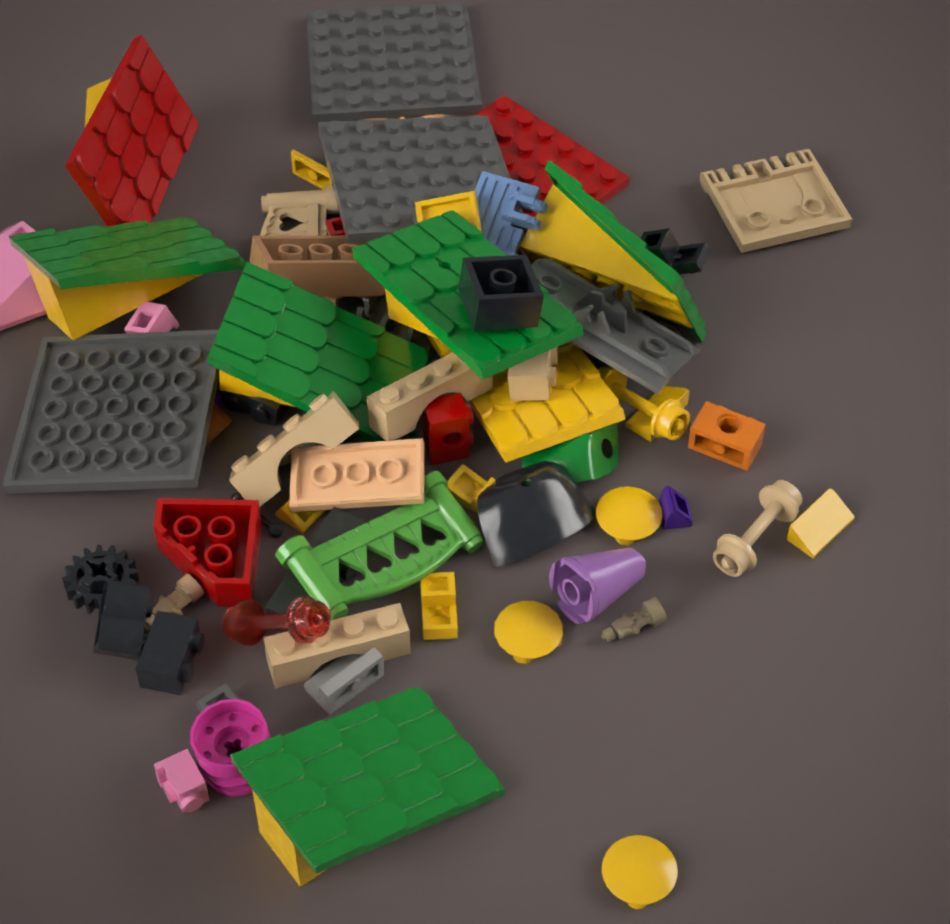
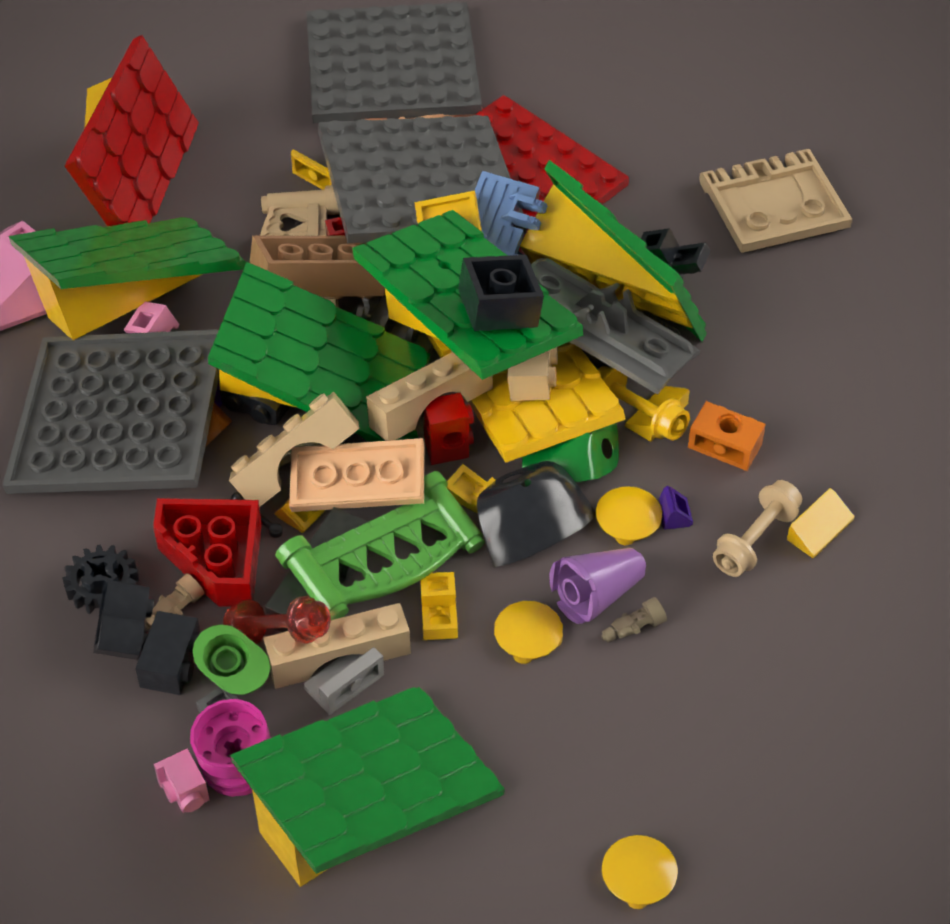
none -> bright green piece [193,624,271,695]

